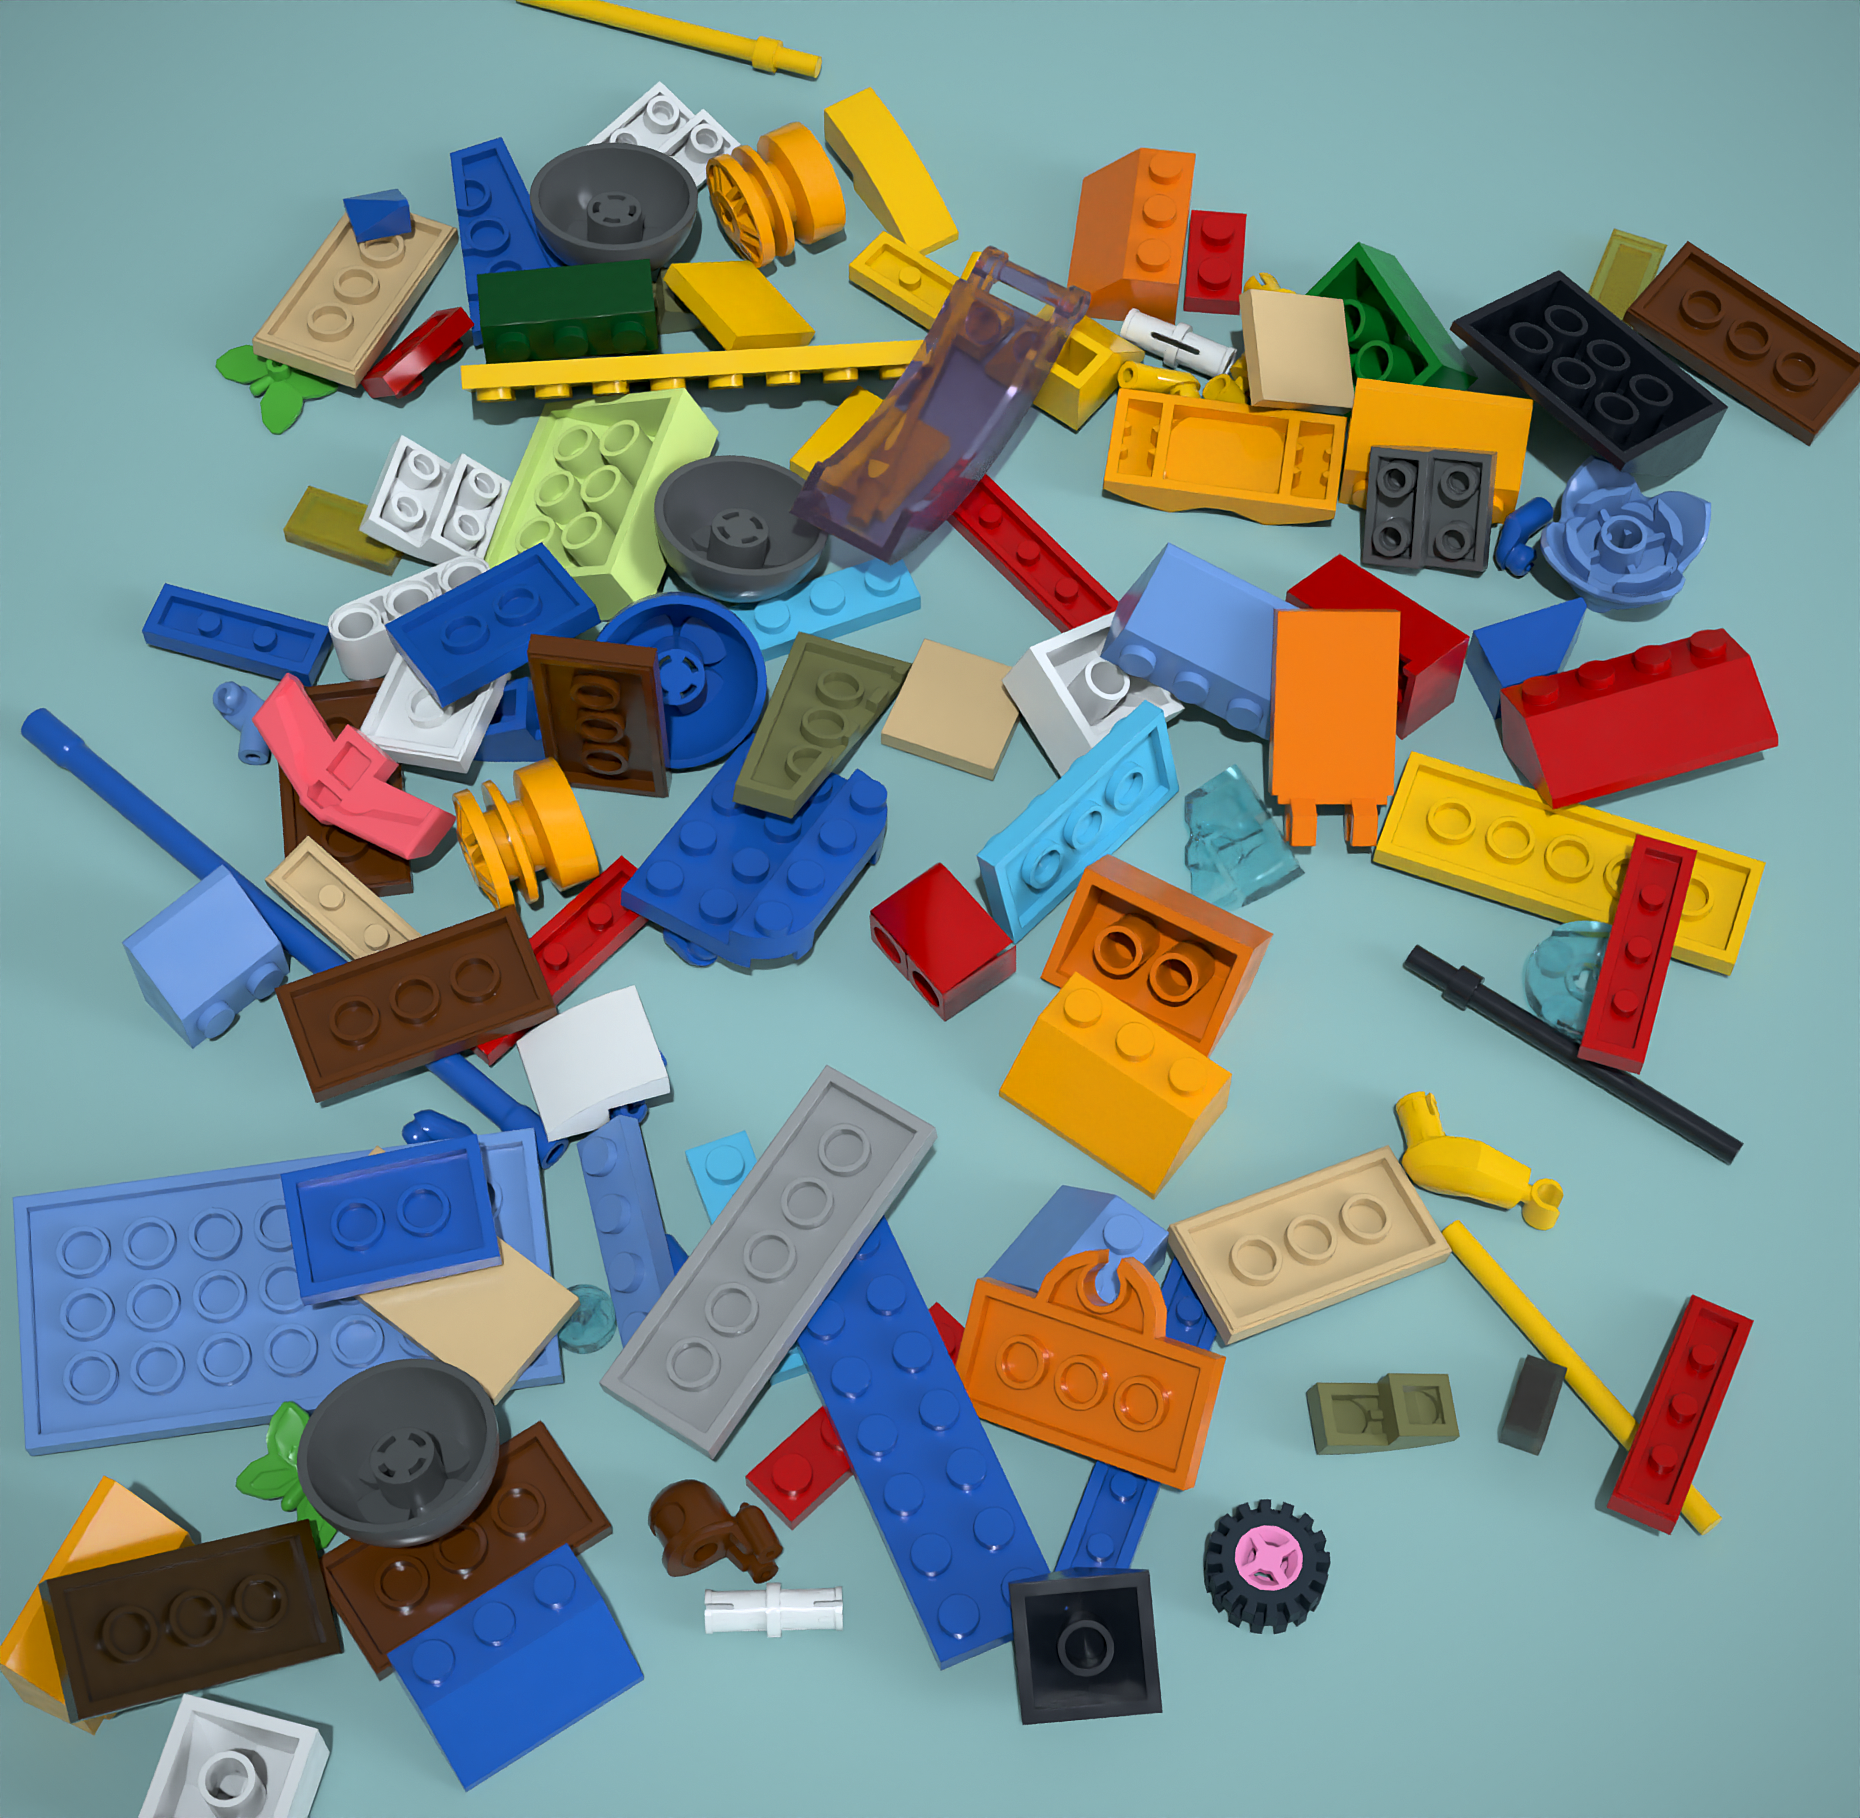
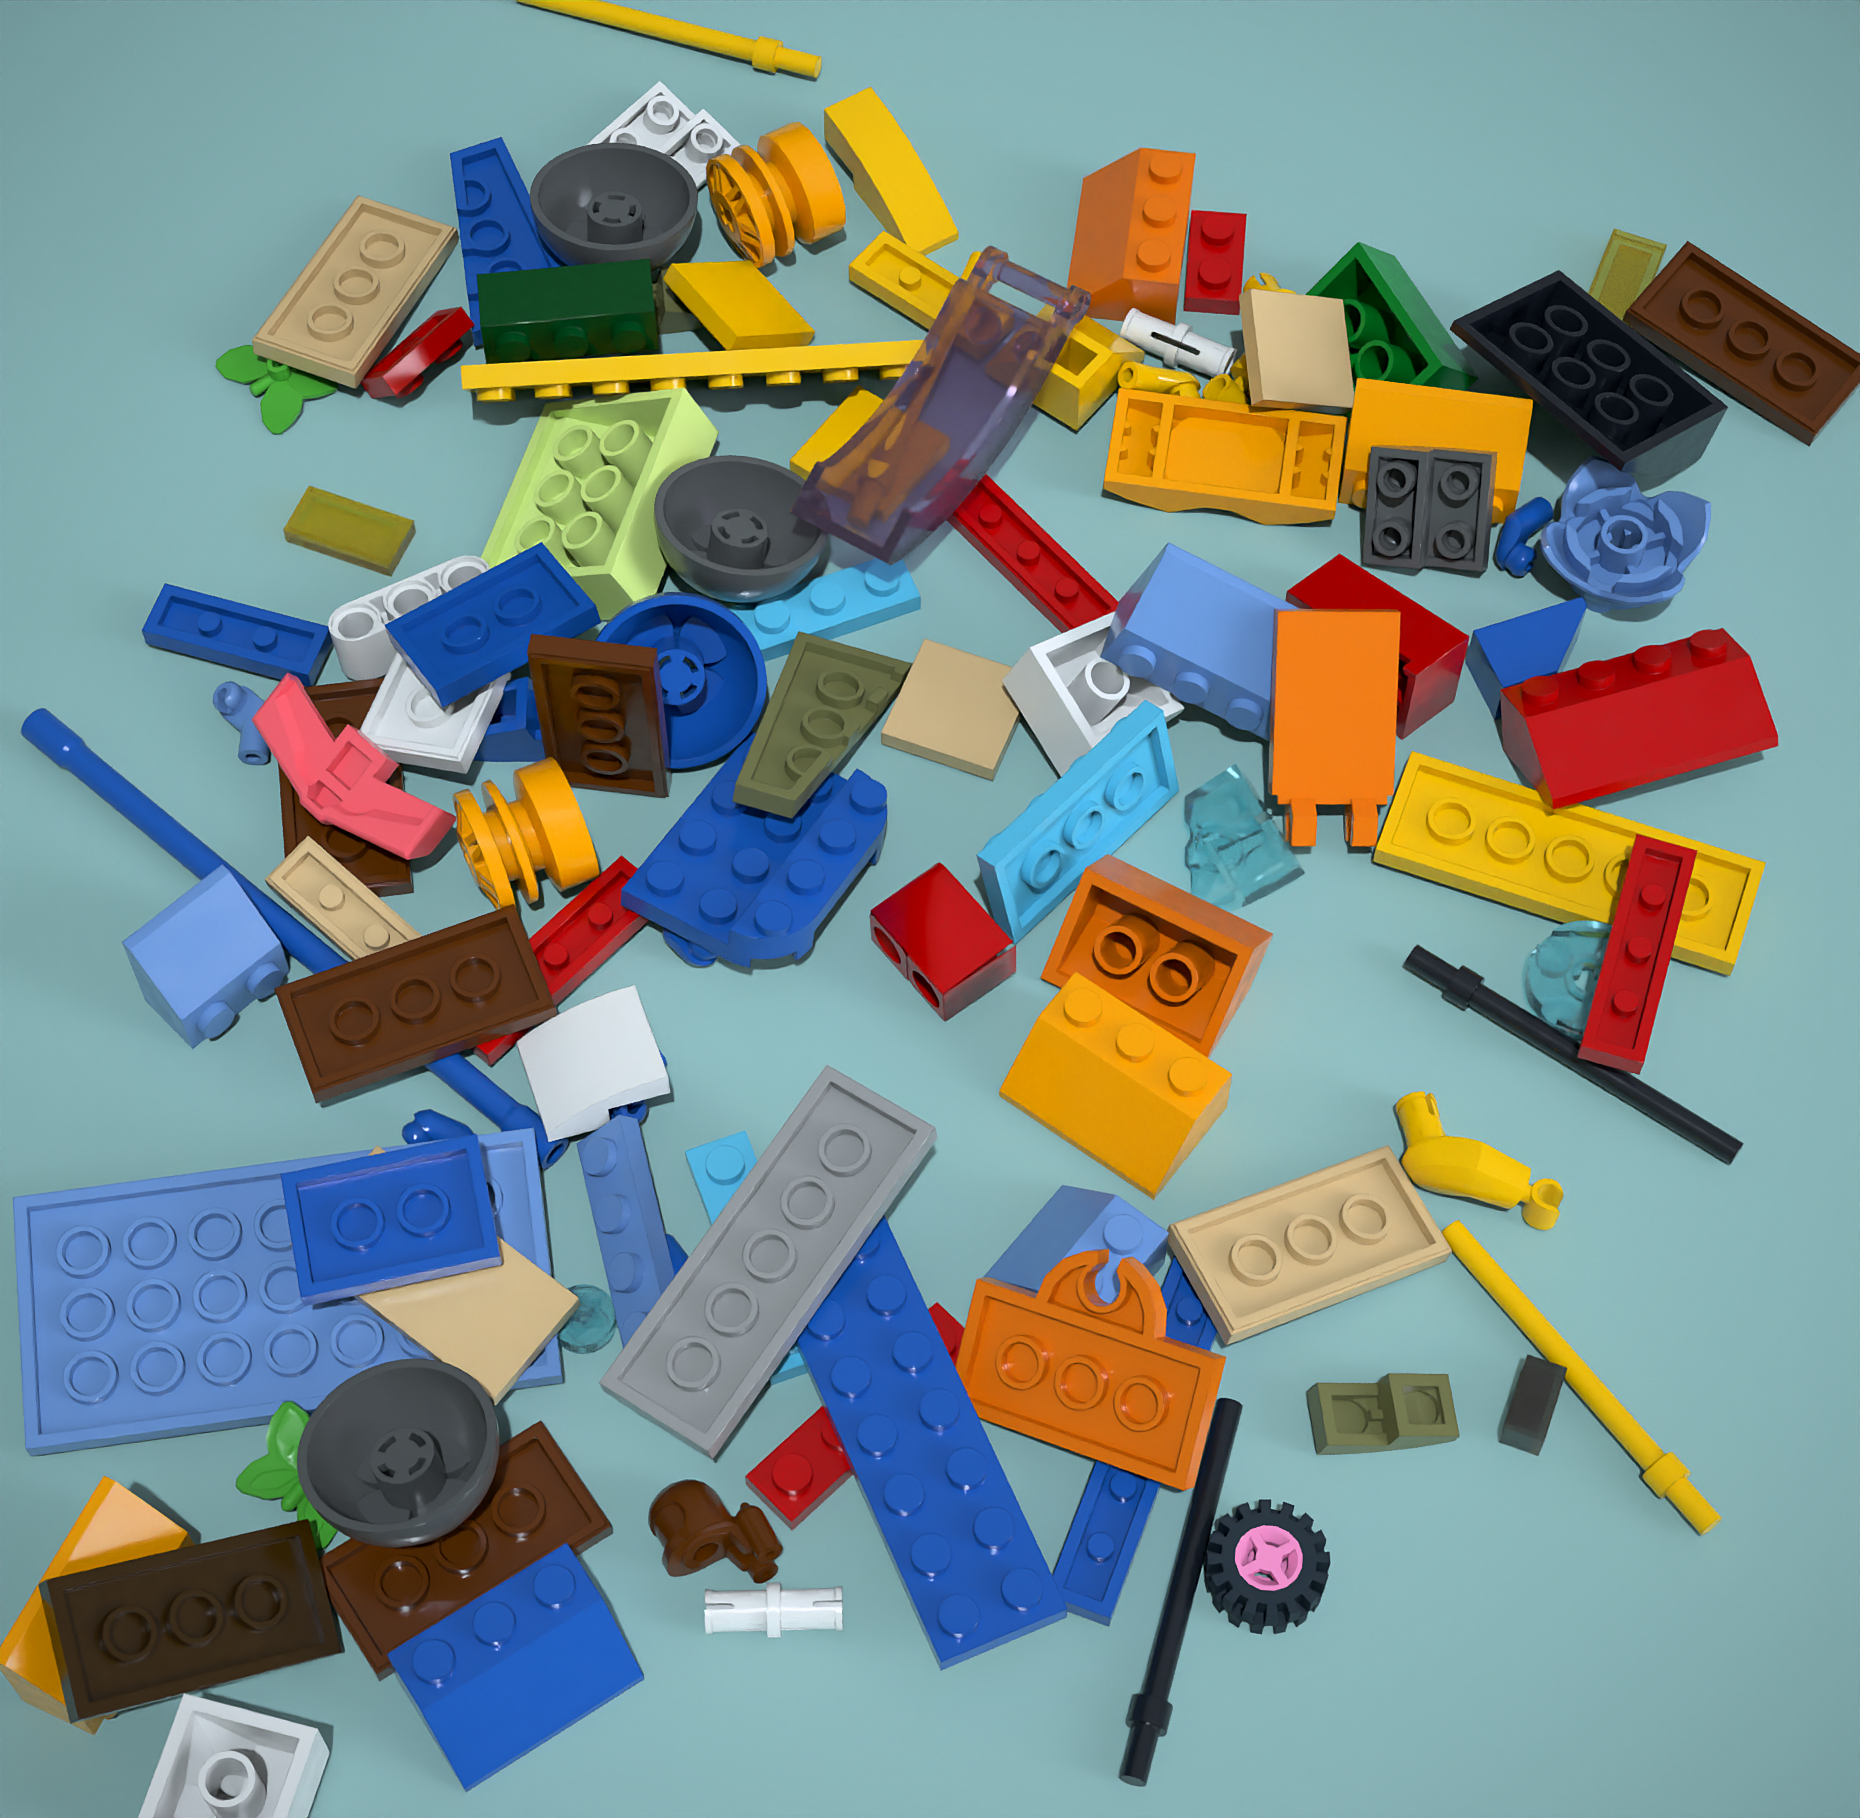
blue slope [343,189,411,243] -> none
white slope [359,435,511,564] -> none
black slope [1009,1567,1163,1725] -> none
red tile [1606,1294,1754,1535] -> none
none -> black bar [1119,1398,1243,1787]

